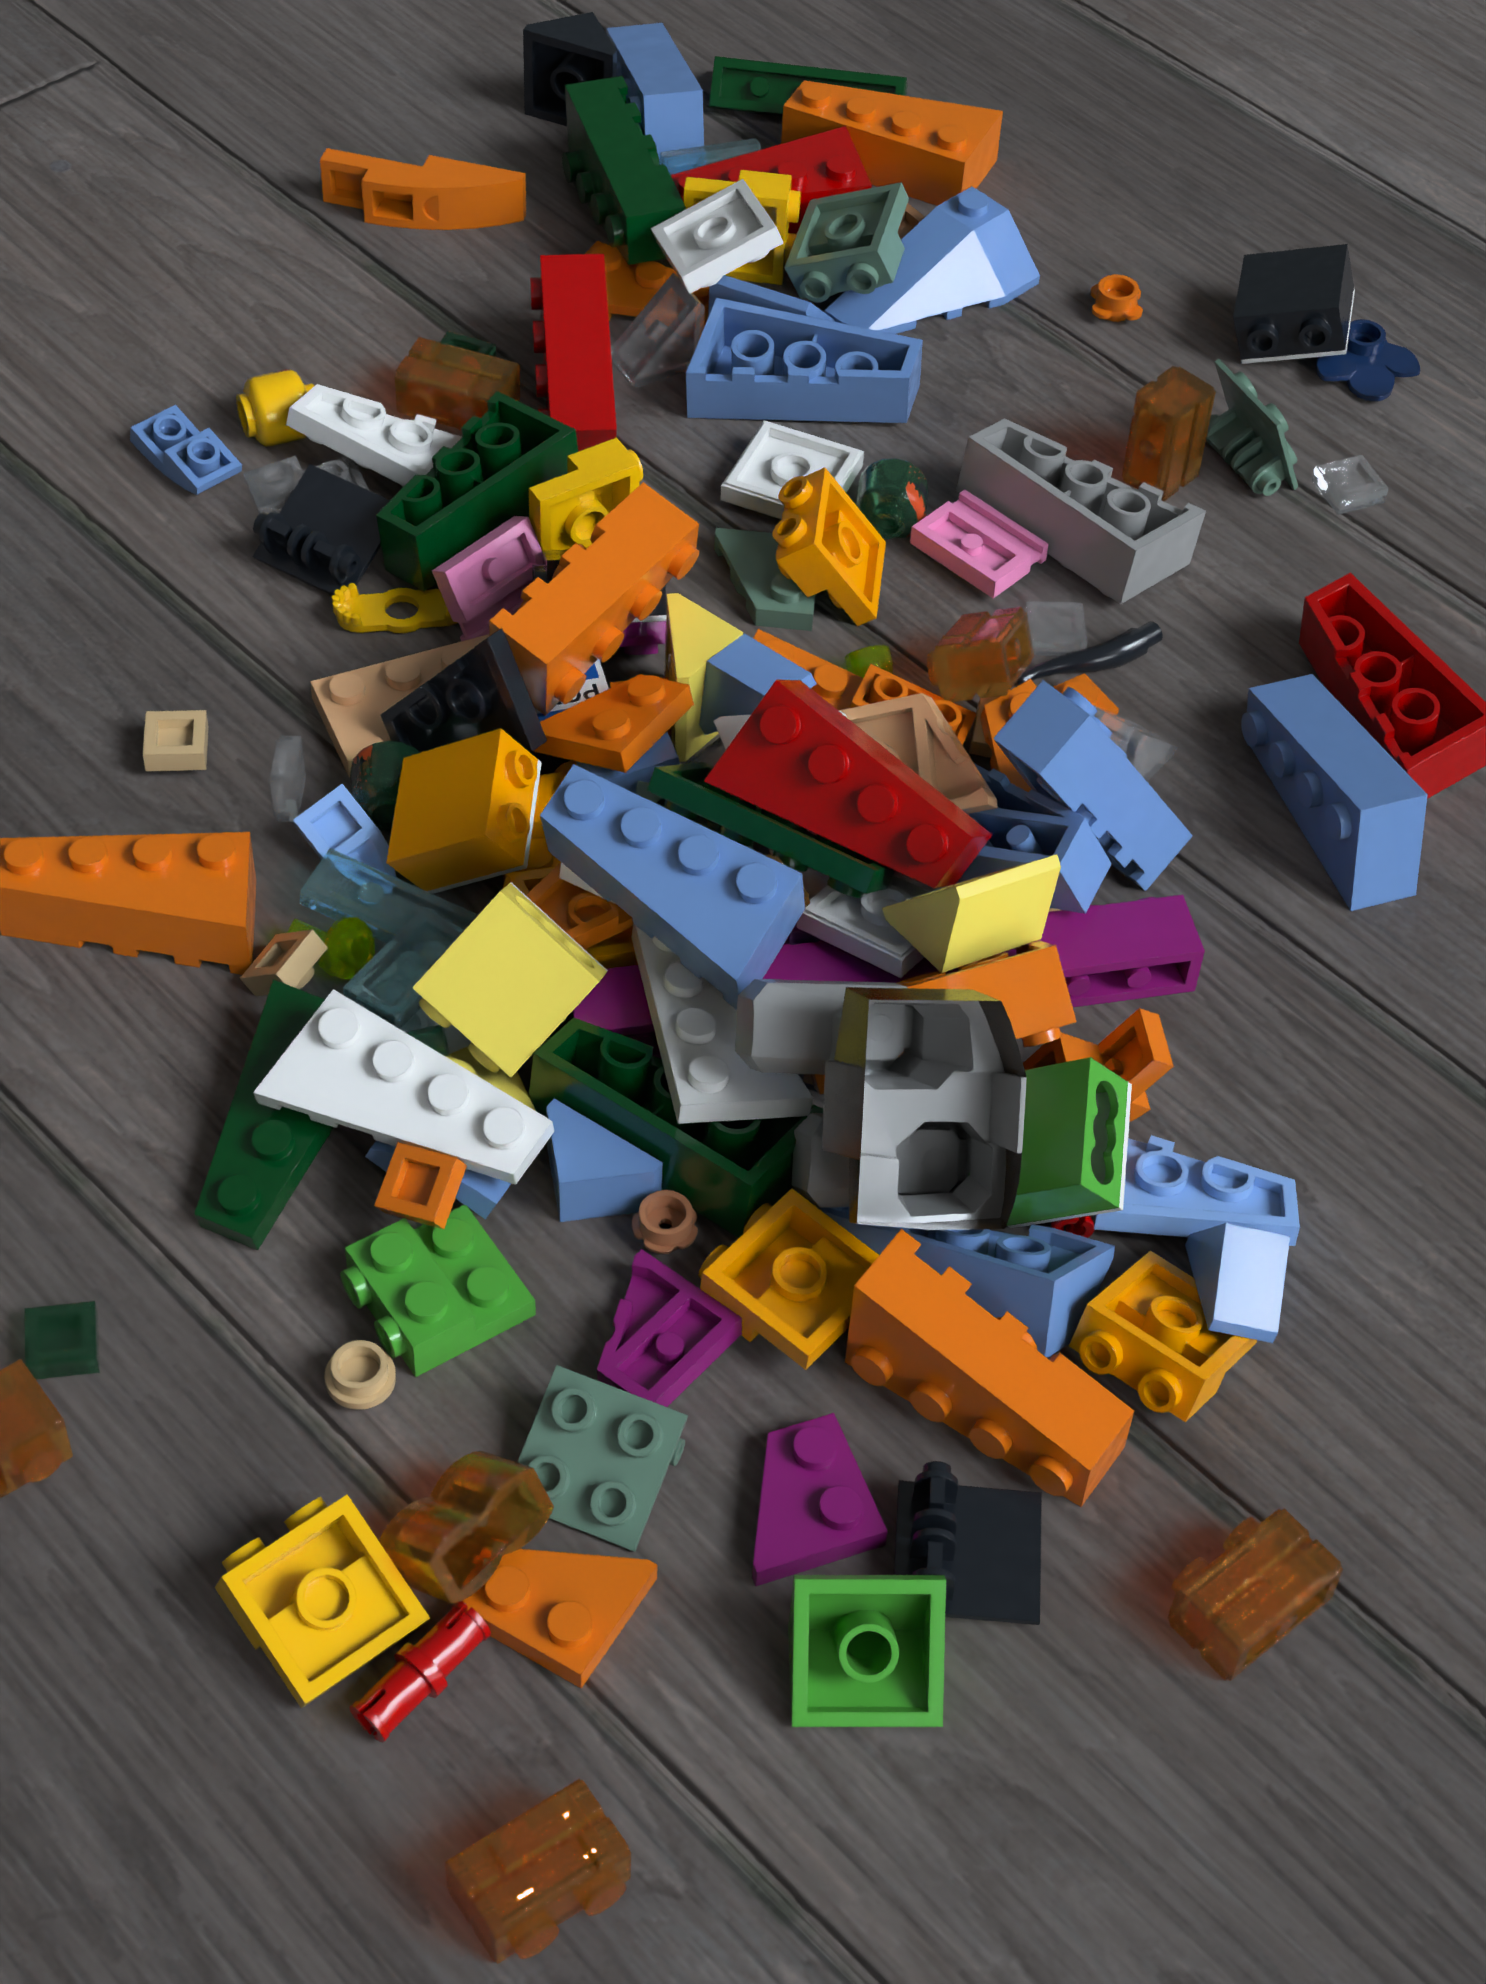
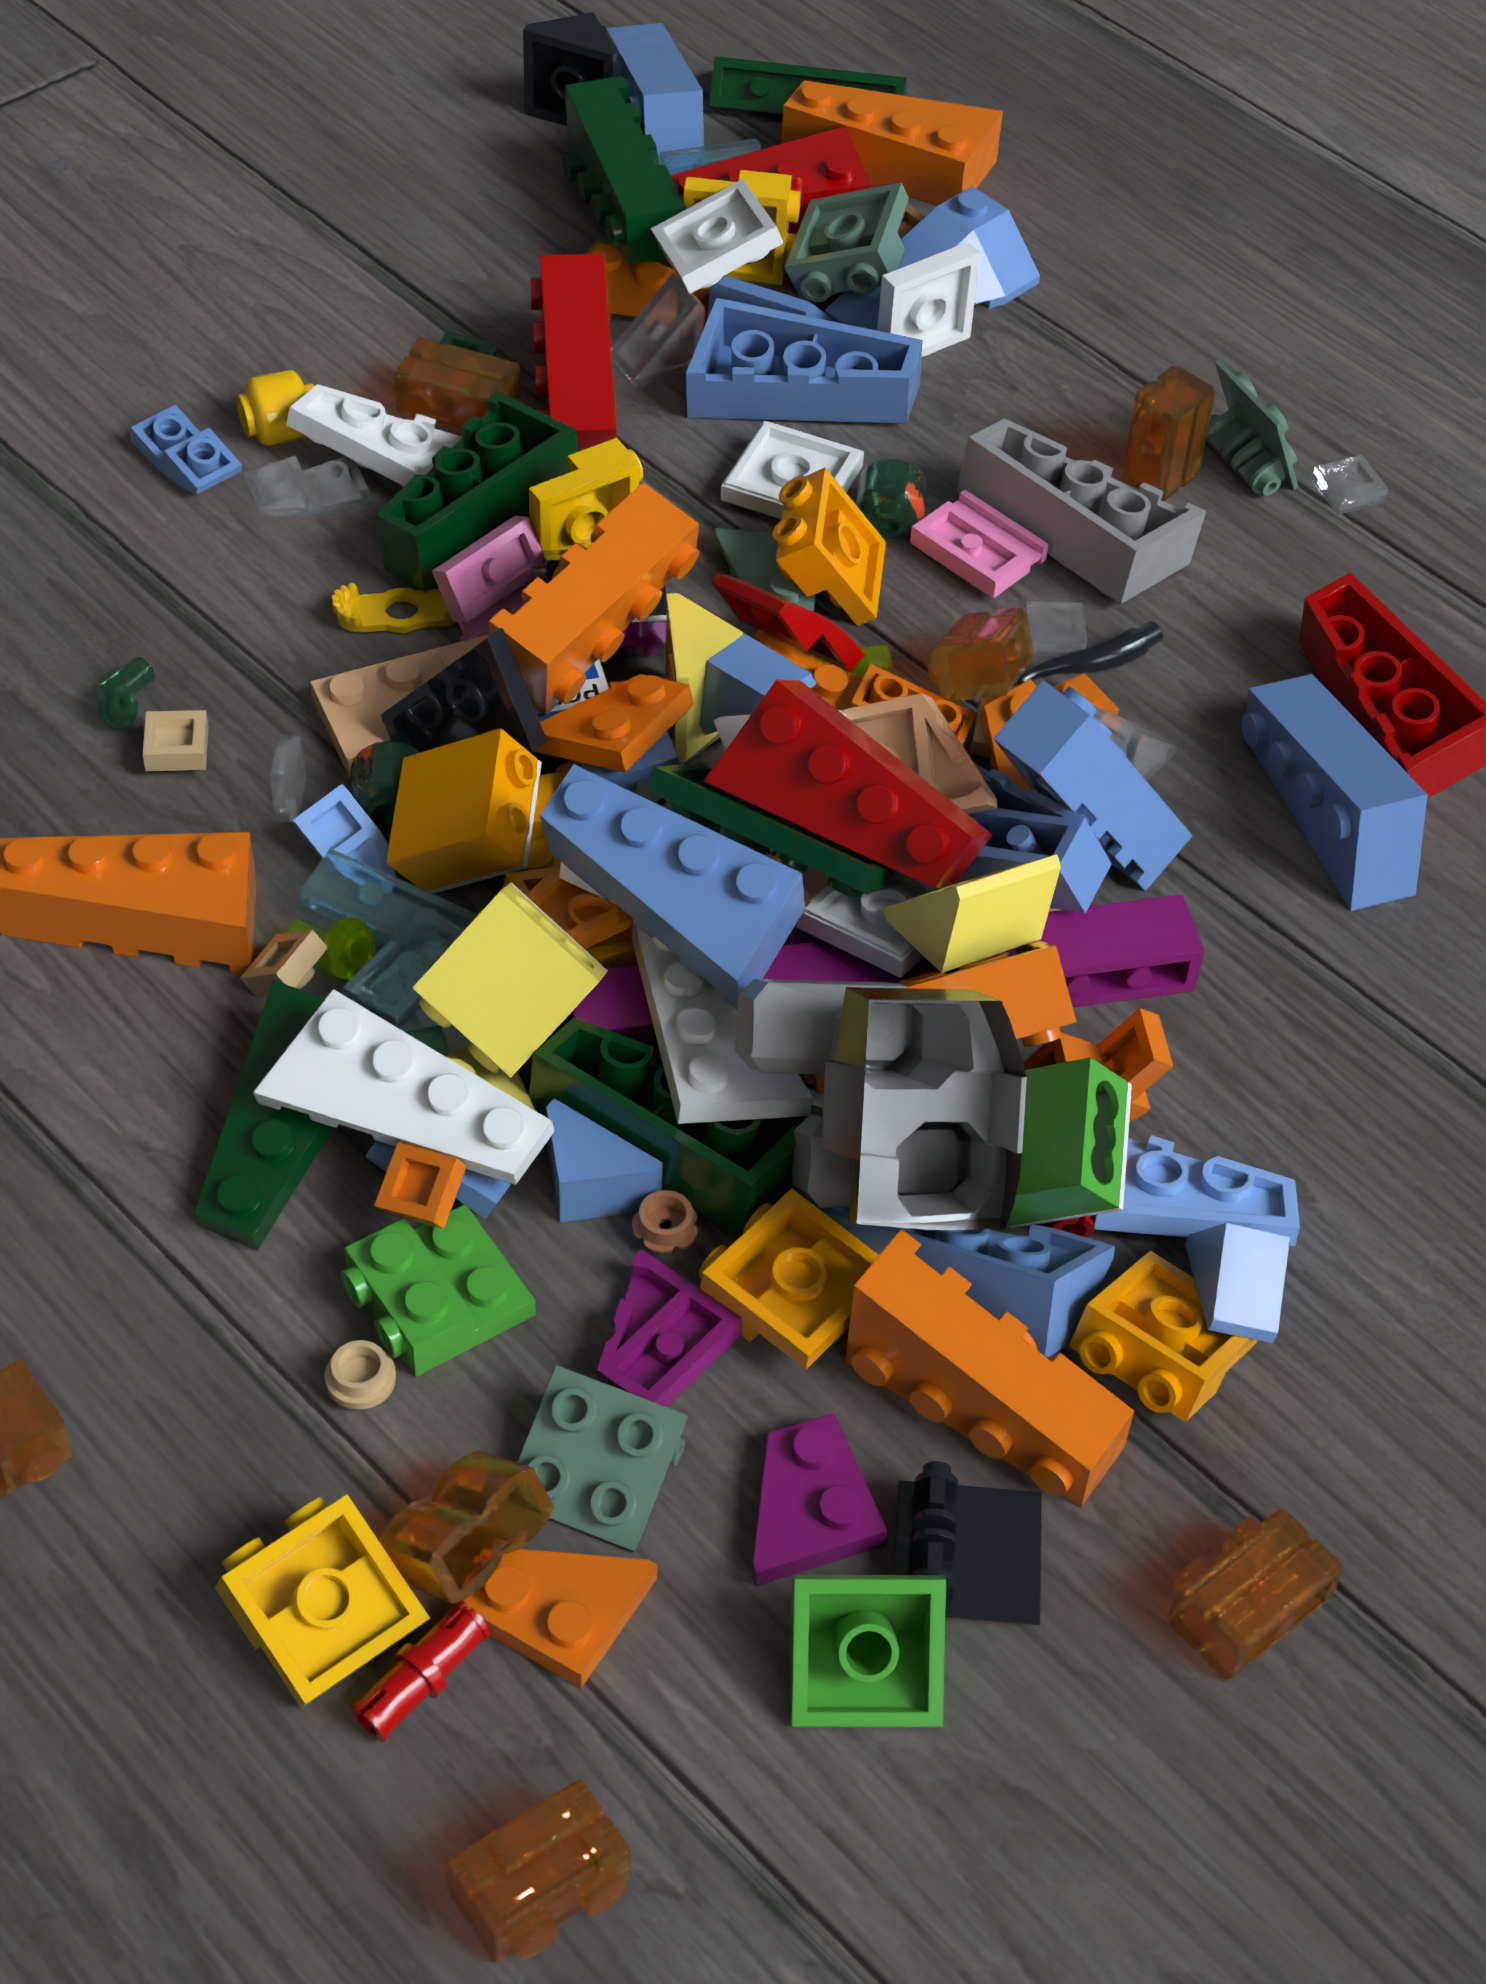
clear green tile [24,1301,100,1381] -> none
black hinge [253,464,390,595] -> none
orange slope [320,148,526,230] -> none
orange plate [1090,274,1143,322] -> none
black piece [1233,244,1355,364] -> none
dark blue plate [1316,319,1420,402] -> none
none -> clear green arm [96,657,155,729]
none -> red slope [711,574,866,672]
none -> white plate [877,242,981,357]

